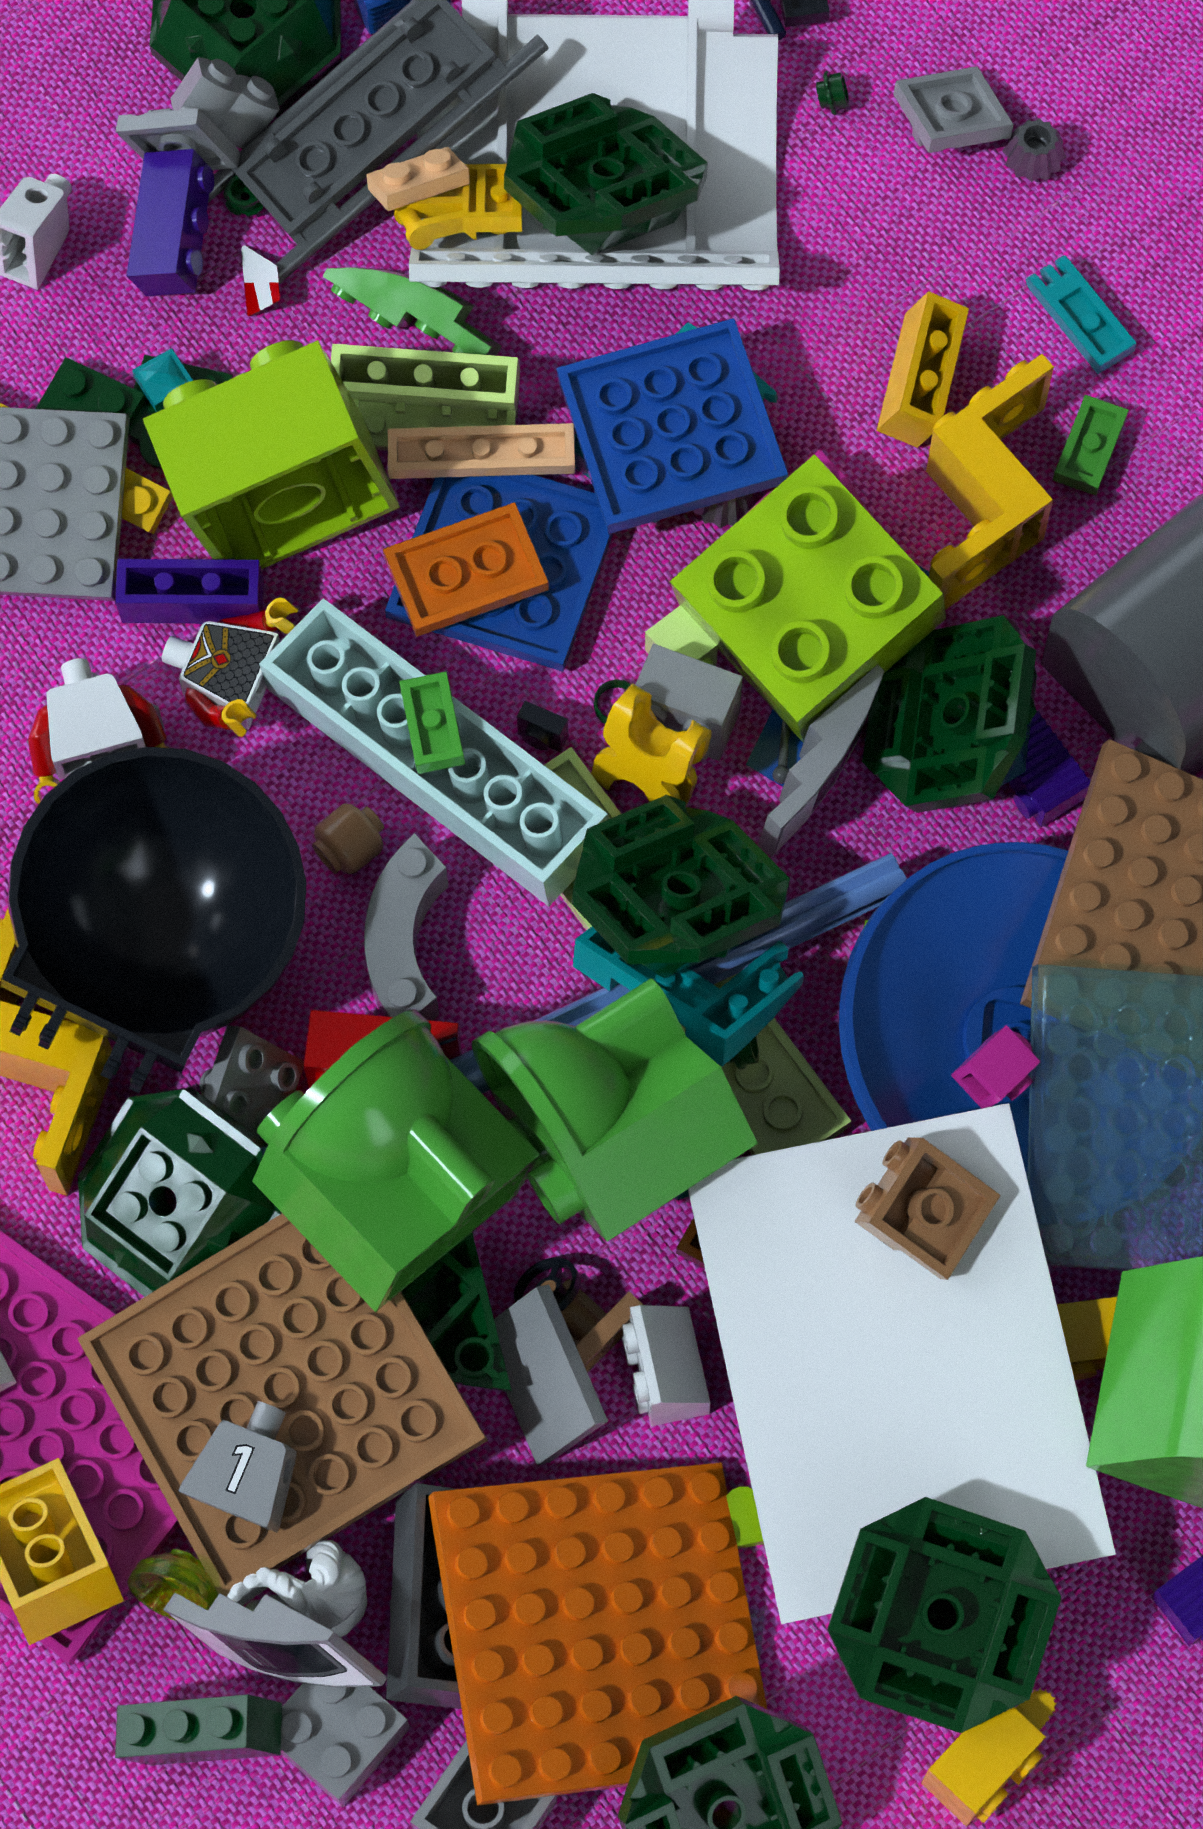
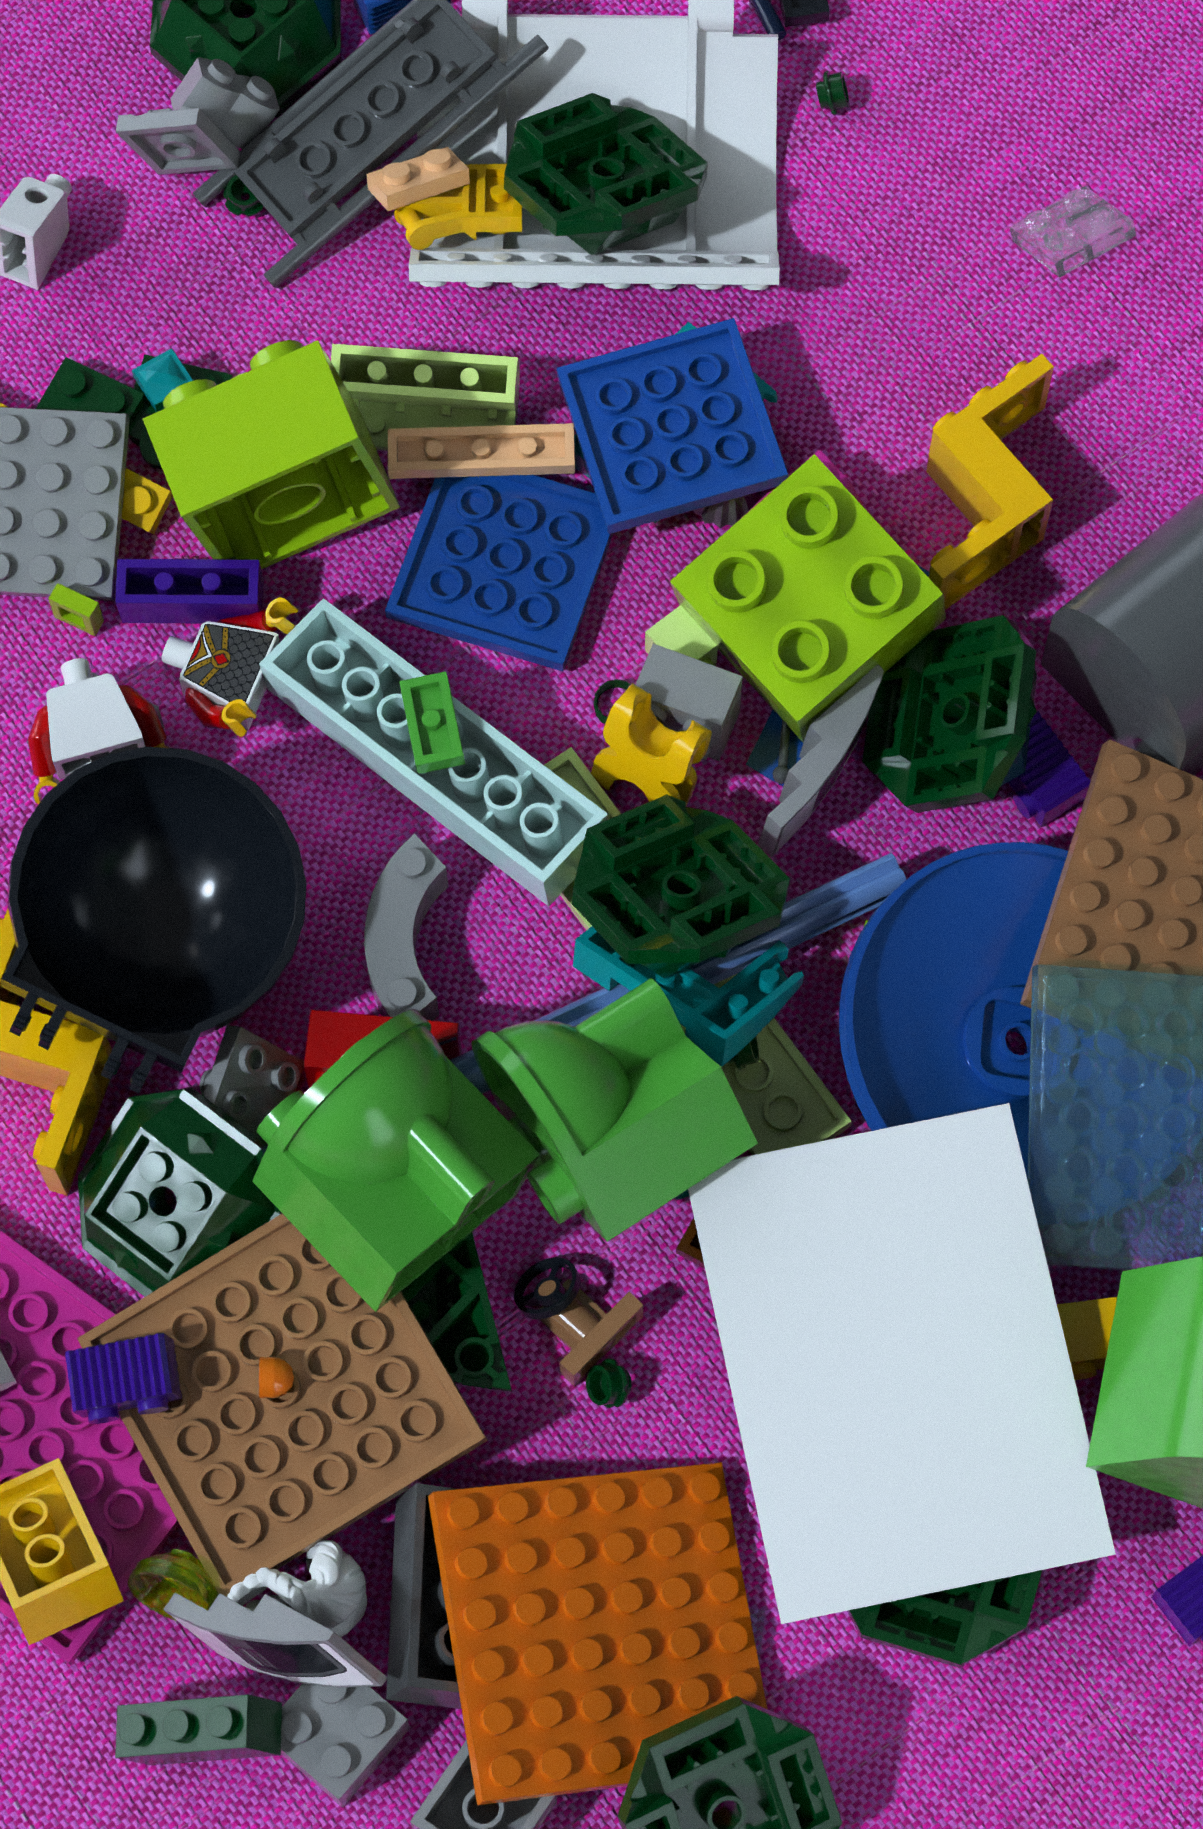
dark purple brick [126,149,214,296] -> none
light grey torso [178,1401,297,1533] -> none
white sticker [241,245,280,316] -> none
medium nougat head [312,803,384,874] -> none
bright green slope [323,267,502,356] -> none
orange plate [383,502,549,637] -> none
light grey tile [494,1284,608,1465] -> none
black plate [517,701,569,753] -> none
white slope [622,1305,711,1427] -> none
lime tile [726,1487,764,1549] -> none
dark green piece [827,1497,1062,1733] -> none
medium nougat plate [854,1137,1001,1280] -> none
yellow brick [876,291,969,448] -> none
light grey hinge [893,66,1014,153] -> none
yellow hinge [921,1688,1057,1827] -> none
dark pink brick [951,1025,1041,1109] -> none
flat silver piece [1002,118,1066,182] -> none
teal hinge [1025,255,1137,374] -> none
bright green plate [1053,395,1129,496] -> none
none -> lime tile [48,583,104,636]
none -> dark purple brick [65,1333,182,1424]
none -> orange hinge [259,1357,294,1398]
none -> dark green plate [586,1359,632,1408]
none -> clear plate [1009,186,1136,277]

